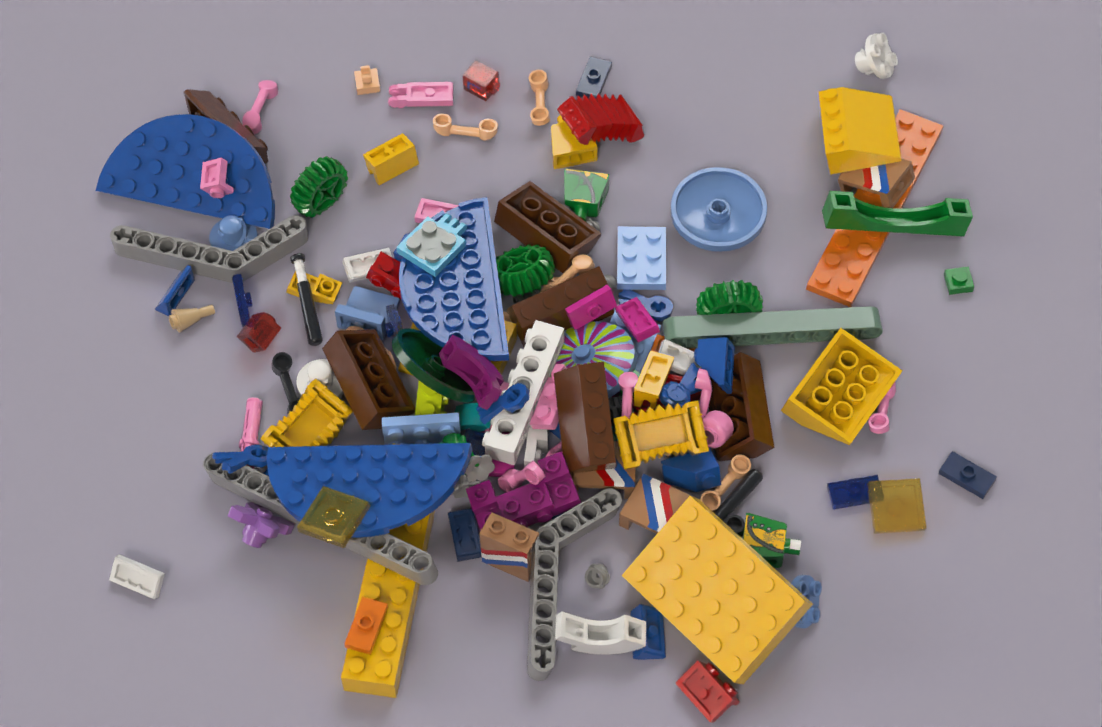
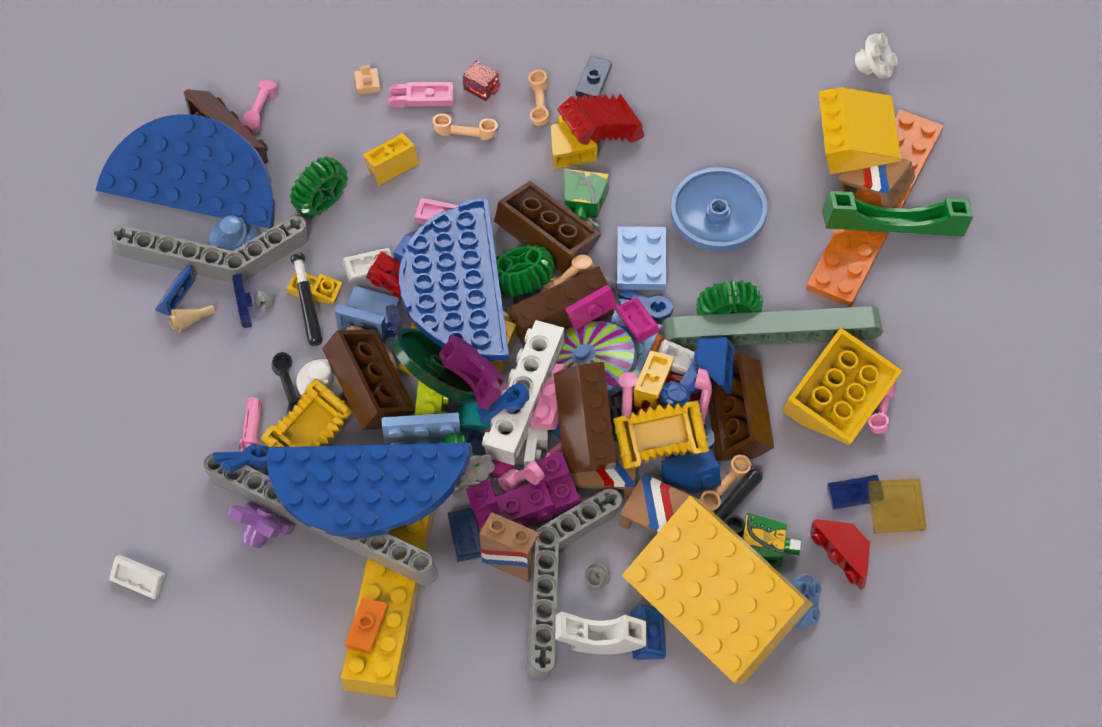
bright pink bracket [200,158,234,198] -> none
clear red brick [237,312,281,353] -> none
clear yellow tile [297,486,370,548] -> none
piece [397,213,467,277] -> none
red bracket [675,661,740,723] -> none
bright pink head [702,410,734,448] -> none
dark blue plate [938,451,997,499] -> none
green plate [944,266,974,295] -> none
none -> light grey hinge [255,290,275,309]
none -> red slope [810,519,870,590]

